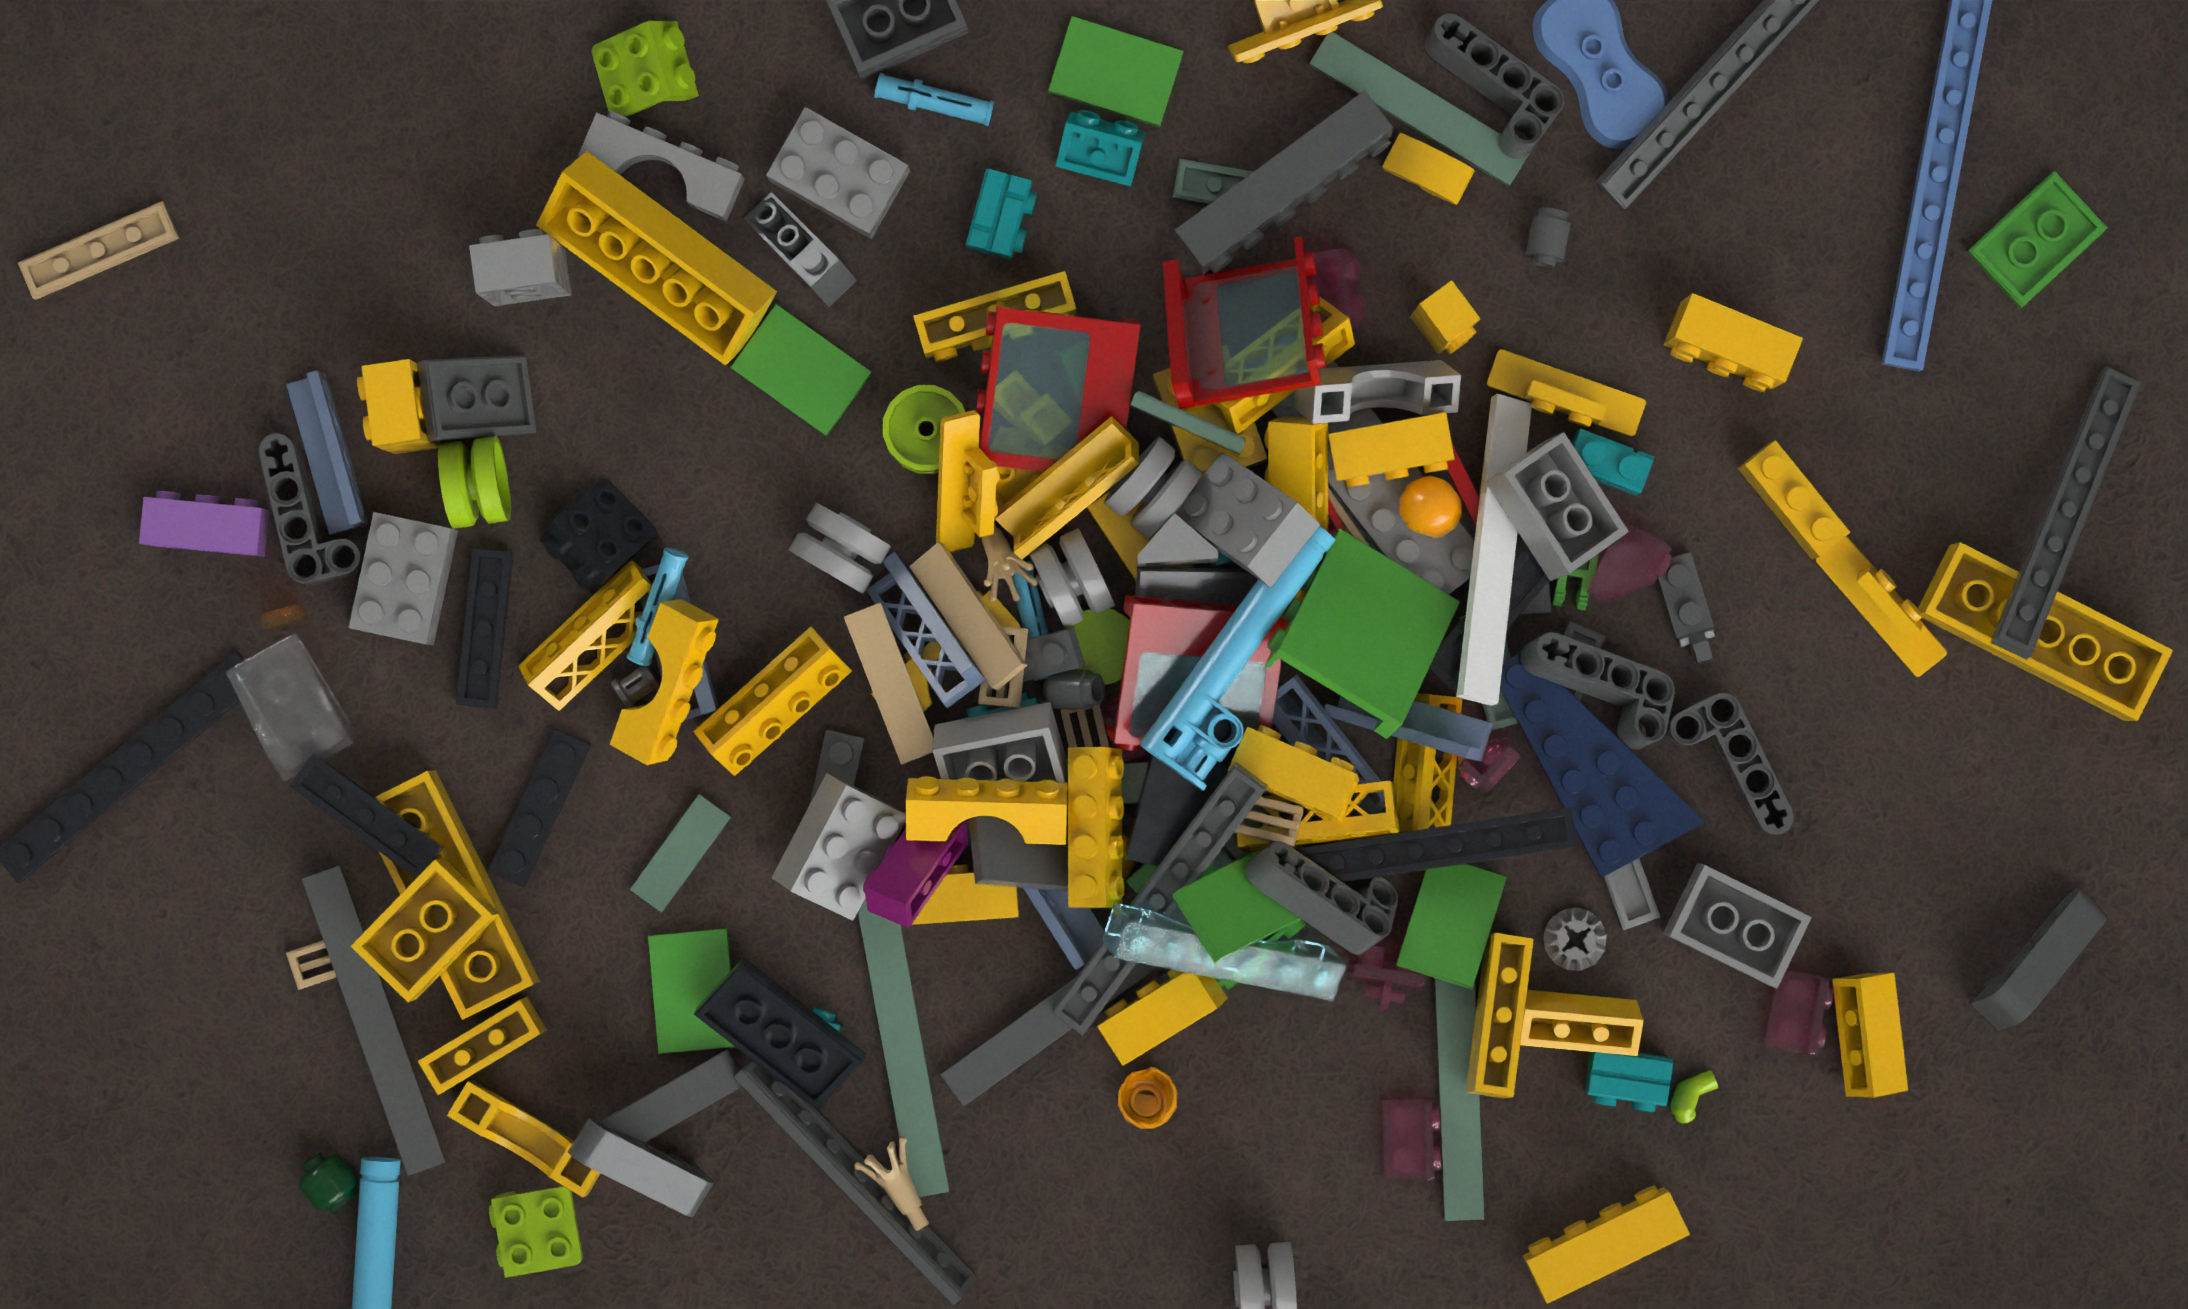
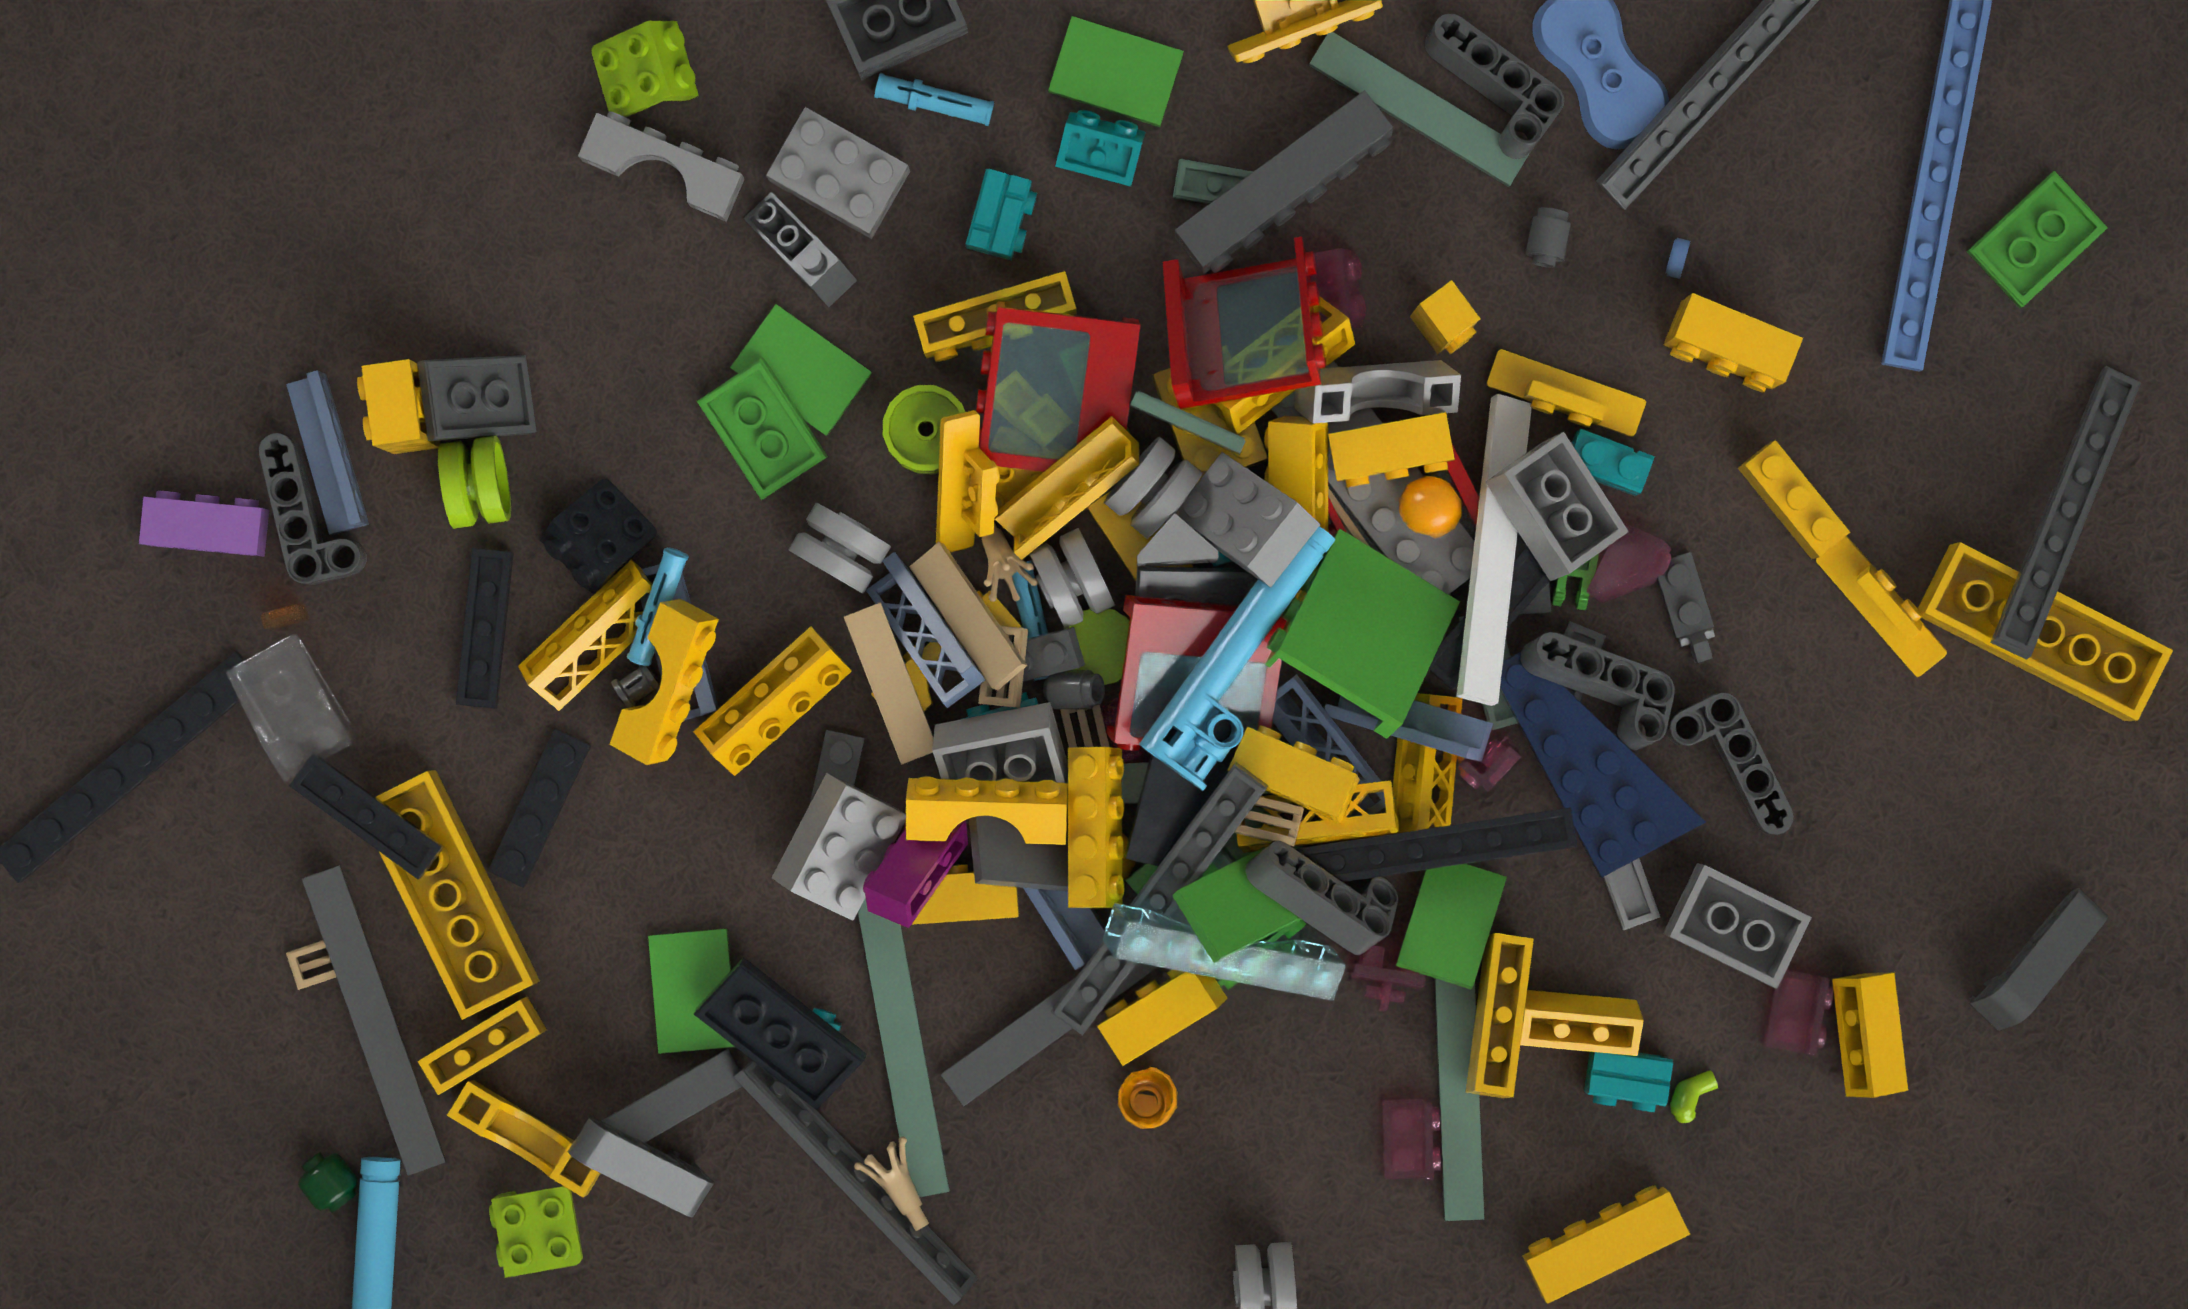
tan tile [18,201,179,300] -> none
light grey brick [349,512,458,646] -> none
yellow brick [351,858,500,1002] -> none
light grey brick [469,229,571,306] -> none
yellow brick [536,151,777,366] -> none
sand green tile [630,794,732,913] -> none
yellow slope [1382,132,1475,205] -> none
light grey gear [1543,908,1607,971] -> none
none -> bright green tile [697,358,828,500]
none -> medium blue tile [1666,238,1691,279]

